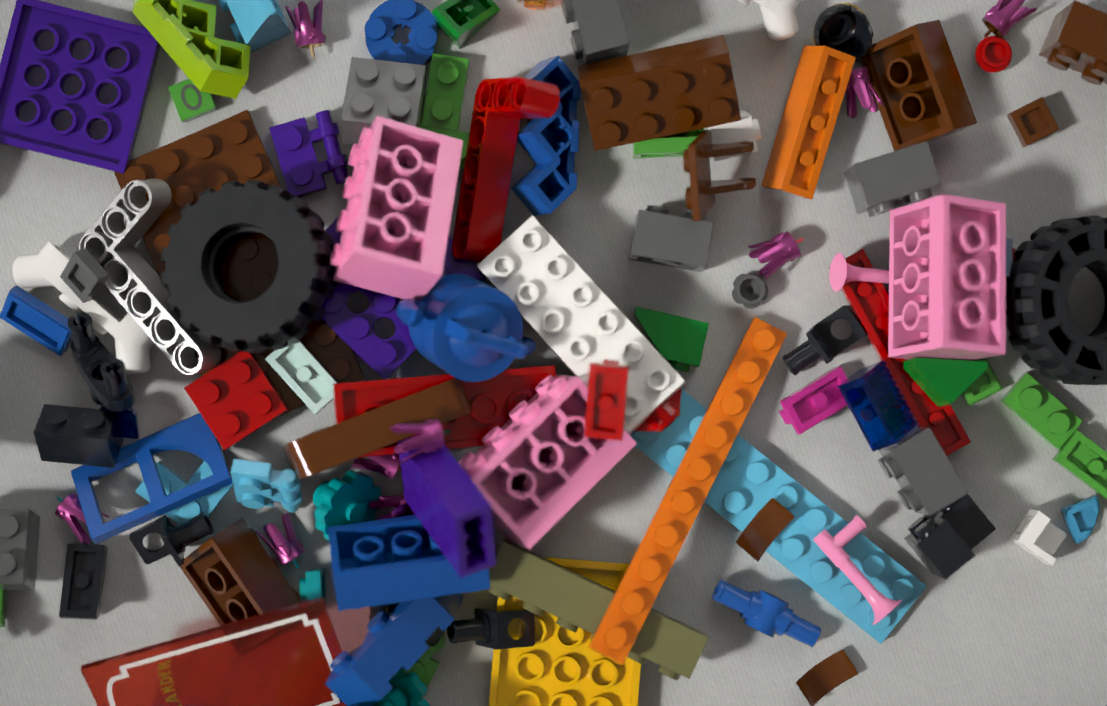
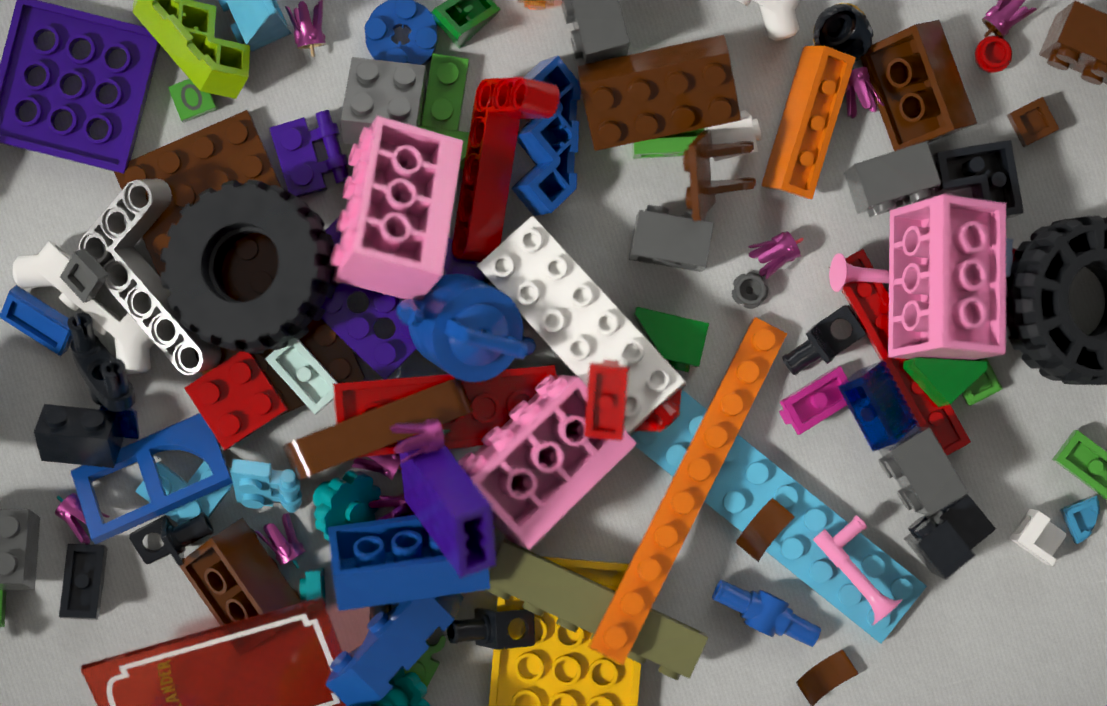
bright green plate [1000,373,1083,449] -> none
none -> black brick [932,140,1024,219]

